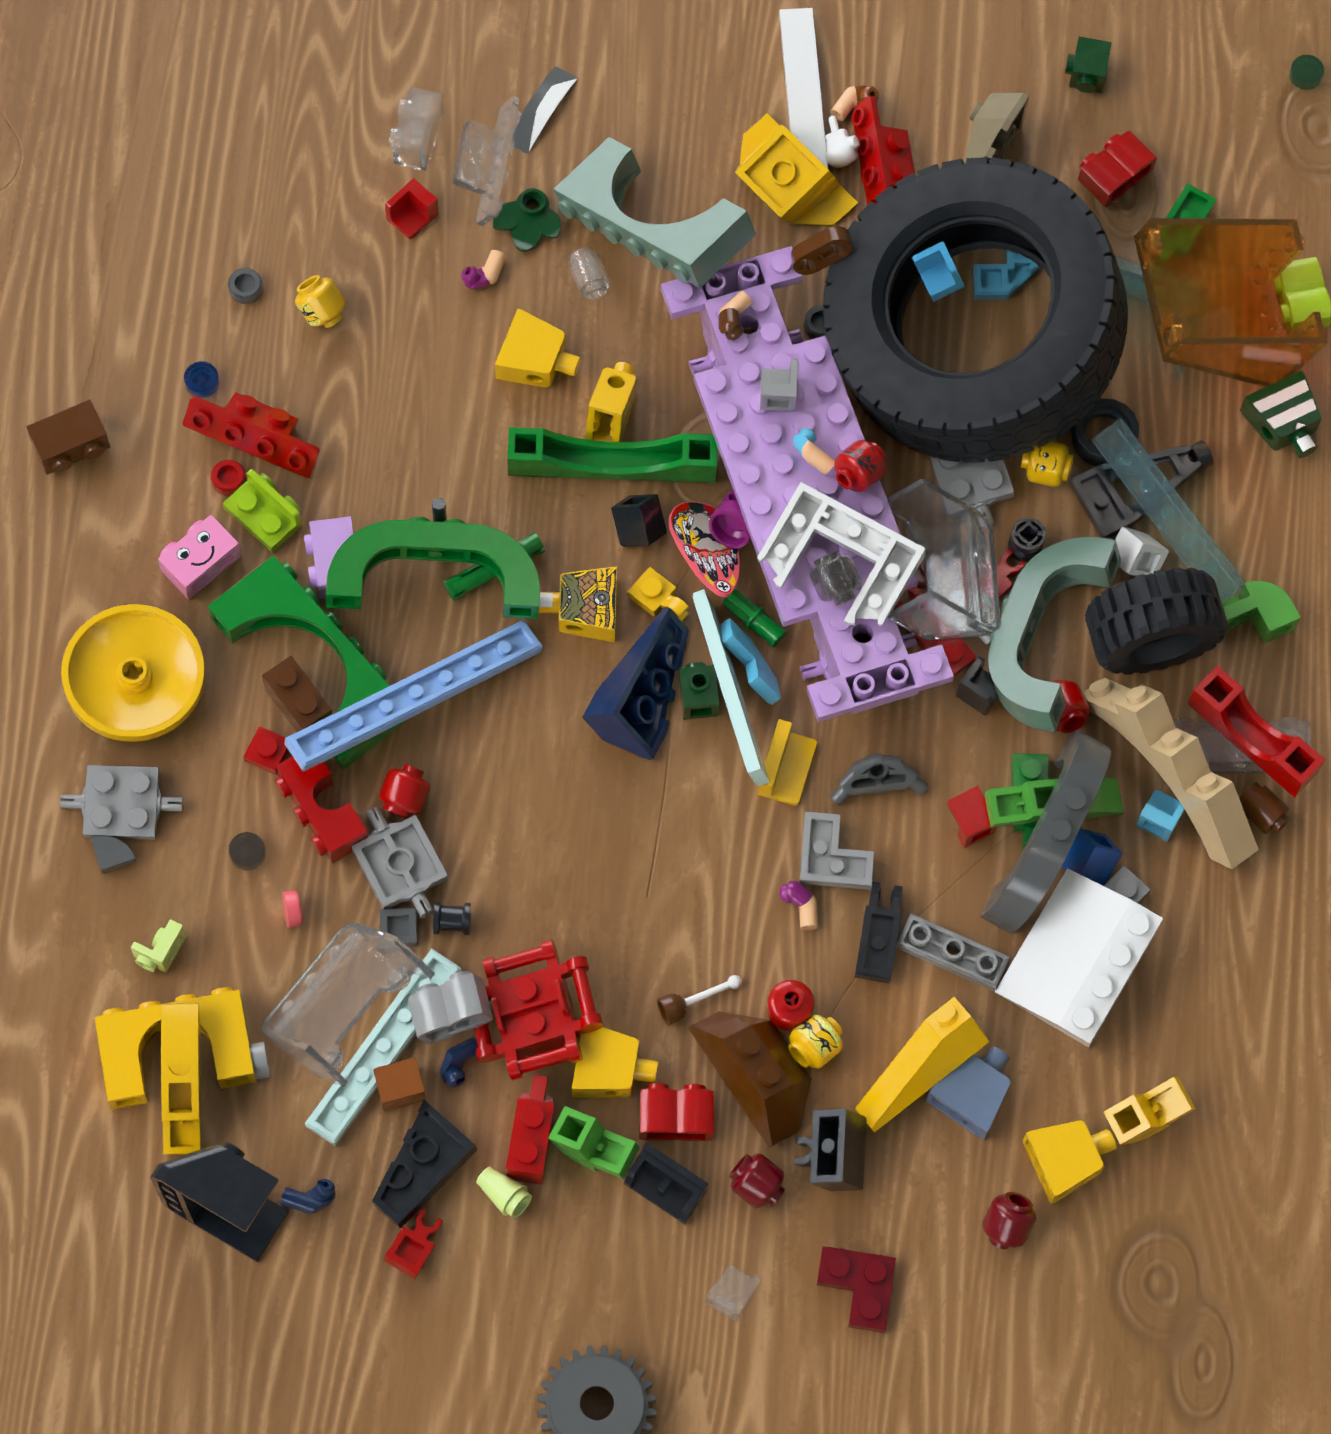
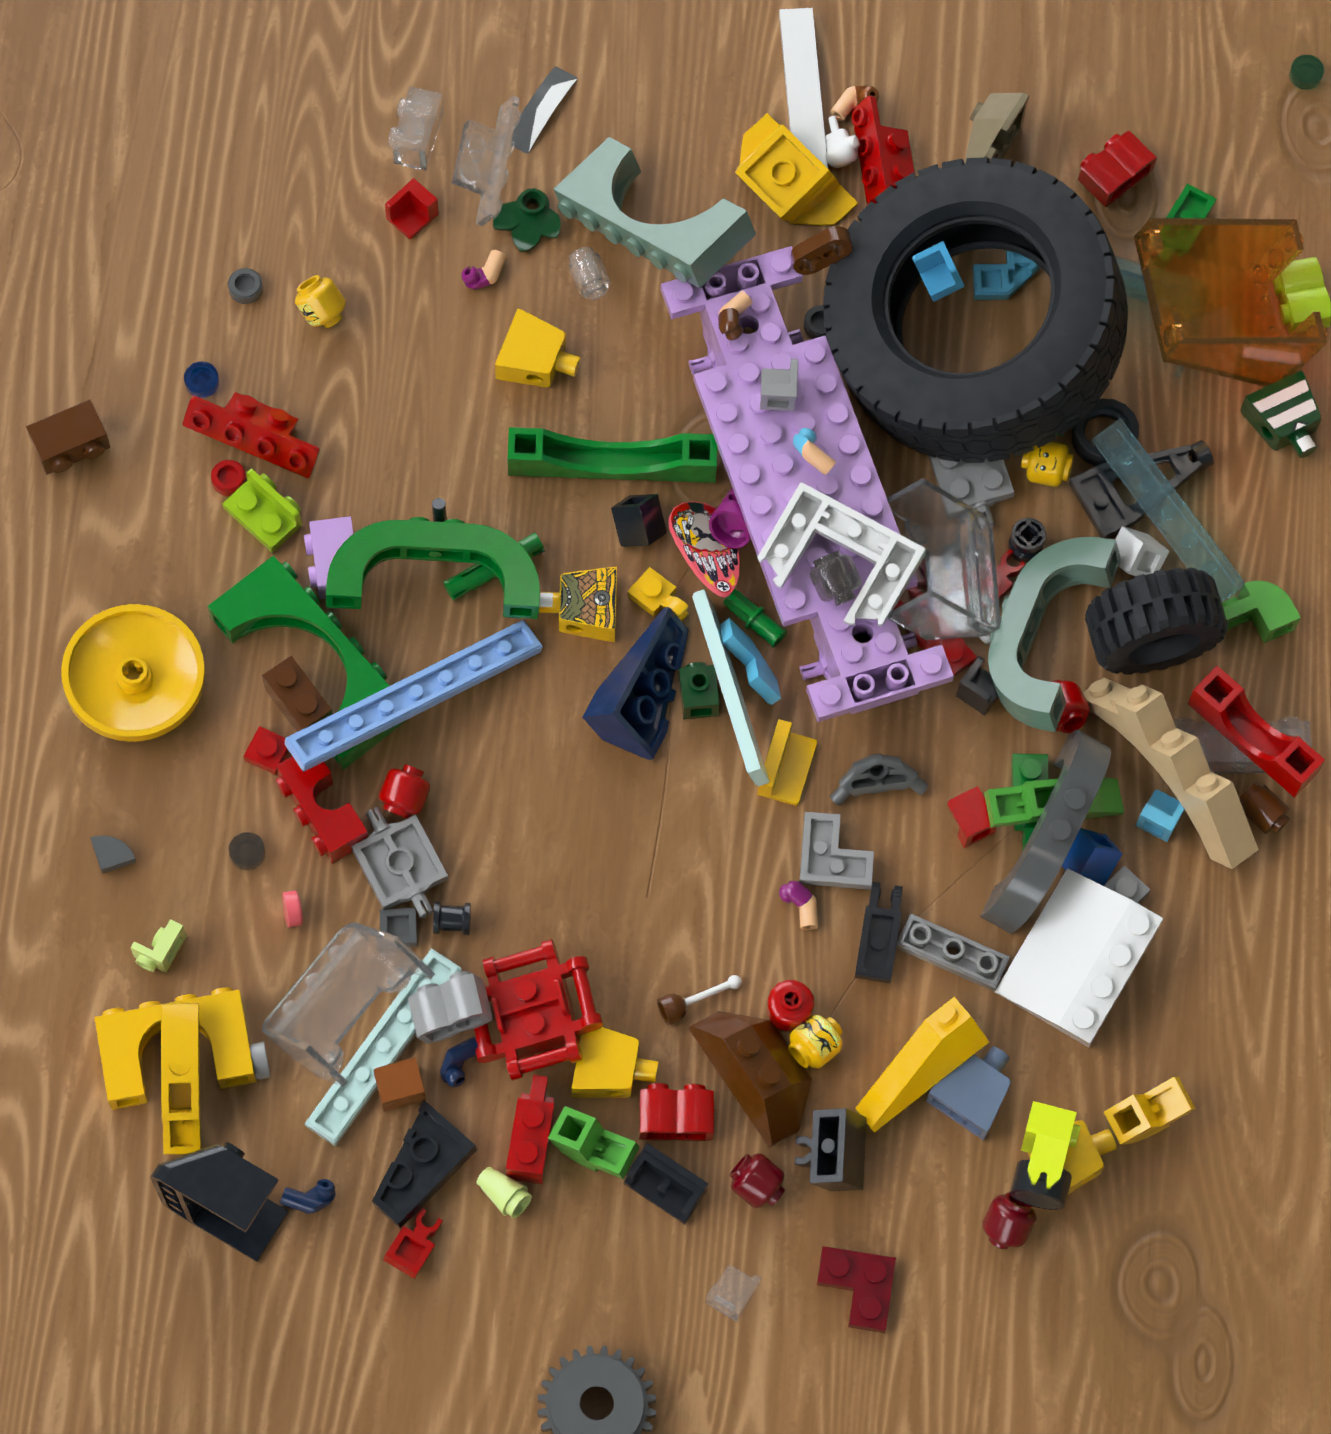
light grey plate [60,765,183,840] -> none
bright pink brick [158,515,241,600] -> none
yellow torso [585,362,637,442] -> none
red head [834,440,886,493] -> none
dark green brick [1065,36,1112,93] -> none
none -> neon yellow piece [1010,1101,1081,1210]

